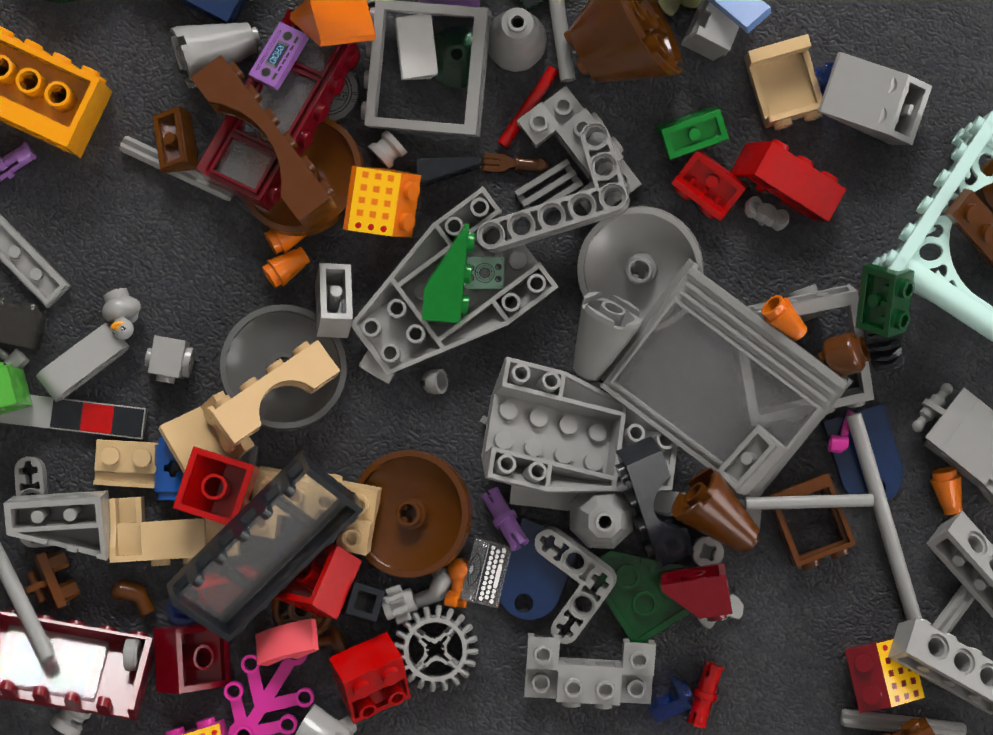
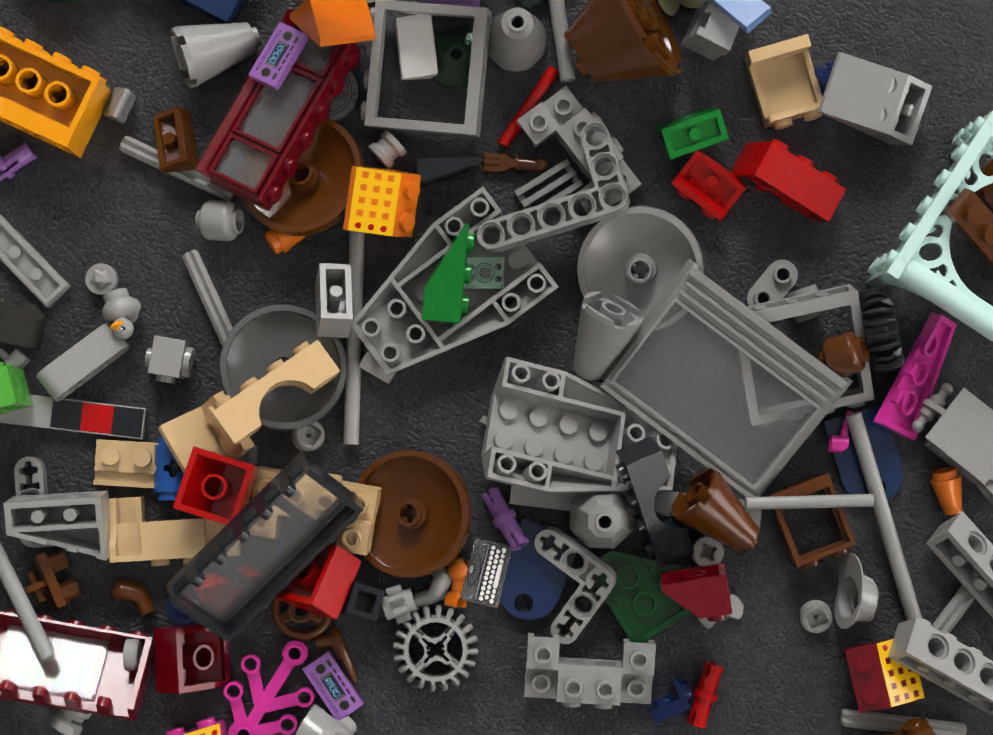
reddish brown arch [191,55,337,231] -> none
coral slope [255,618,319,666] -> none
orange cone [262,247,310,288] -> none
red slope [329,632,411,724] -> none
light grey hinge [422,369,448,394] -> none
light grey slope [717,424,787,495] -> none
light grey piece [744,196,789,231] -> none
orange cone [761,295,807,341] -> none
dark green bracket [855,264,915,338] -> none
none -> light grey tile [85,263,119,296]
none -> light grey slope [103,87,136,124]
none -> light grey axle [182,250,233,347]
none -> light grey head [195,200,244,241]
none -> light grey tile [291,422,325,452]
none -> medium lavender tile [302,650,364,720]
none -> light grey piece [343,230,365,445]
none -> light grey plate [745,259,798,306]
none -> light grey tile [799,600,833,633]
none -> light grey piece [834,553,879,629]
none -> dark pink wing [873,312,957,441]

